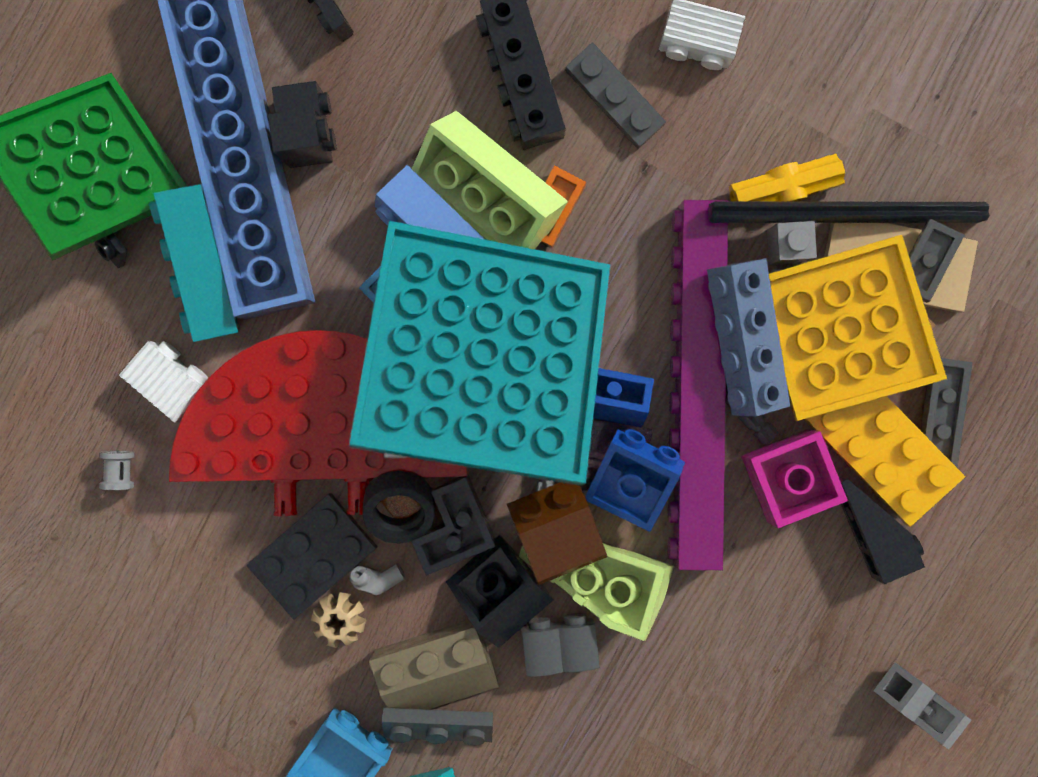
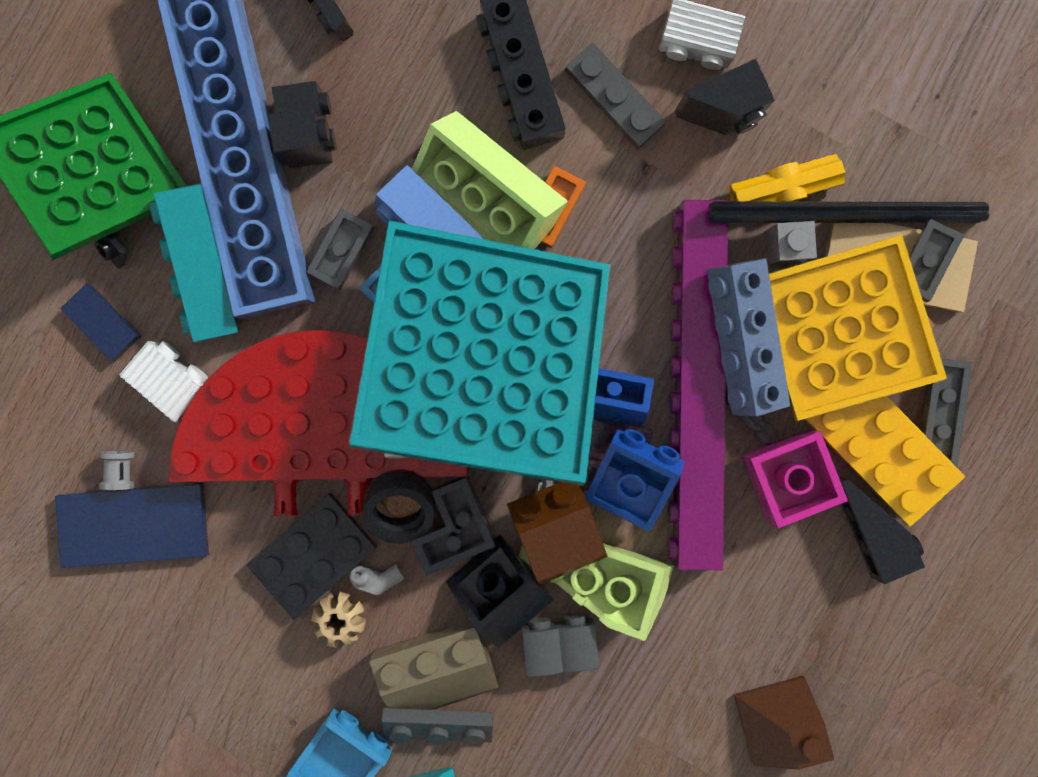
light grey brick [873,662,971,750] -> none
none -> dark blue tile [55,483,209,568]
none -> dark blue tile [60,283,141,361]
none -> dark grey plate [306,208,375,291]
none -> black slope [675,59,775,135]
none -> reddish brown slope [734,676,835,770]

